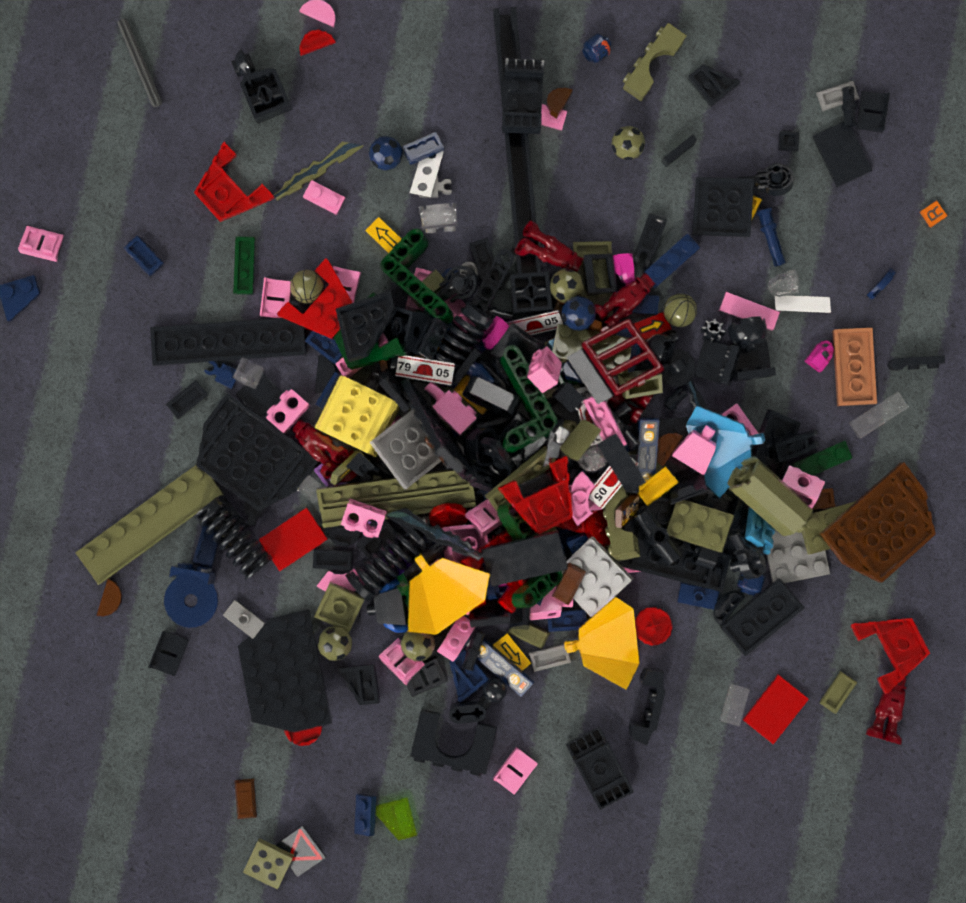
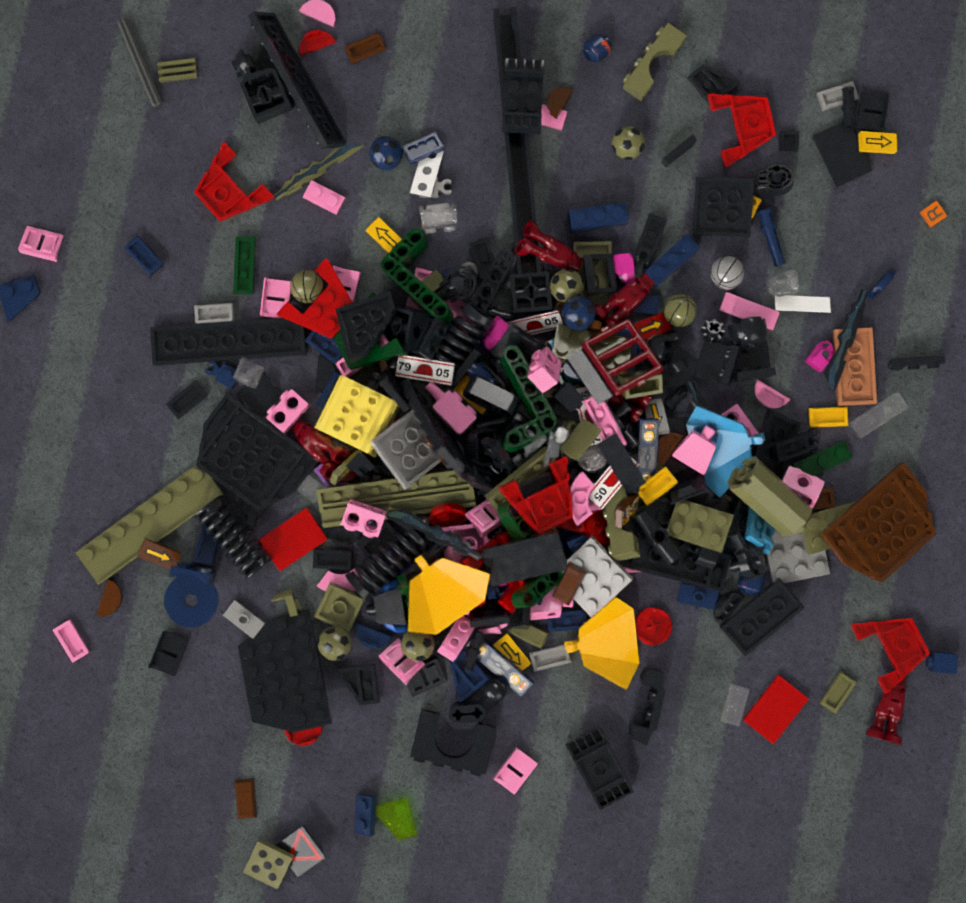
none -> bright pink tile [53,619,90,663]
none -> reddish brown tile [137,538,181,570]
none -> olive tile [157,58,198,83]
none -> light grey plate [194,303,234,324]
none -> black plate [248,11,347,149]
none -> olive plate [271,588,302,617]
none -> reddish brown tile [344,33,386,64]
none -> dark blue tile [355,623,392,649]
none -> bright pink bar [476,624,508,634]
none -> dark blue brick [568,202,629,233]
none -> light grey tile [644,398,670,435]
none -> red wing [707,93,776,168]
none -> light grey piece [710,256,744,290]
none -> bright pink tile [755,380,790,409]
none -> yellow tile [808,407,848,428]
none -> black sword [823,289,868,391]
none -> yellow tile [858,131,897,154]
none -> dark blue brick [926,651,958,674]

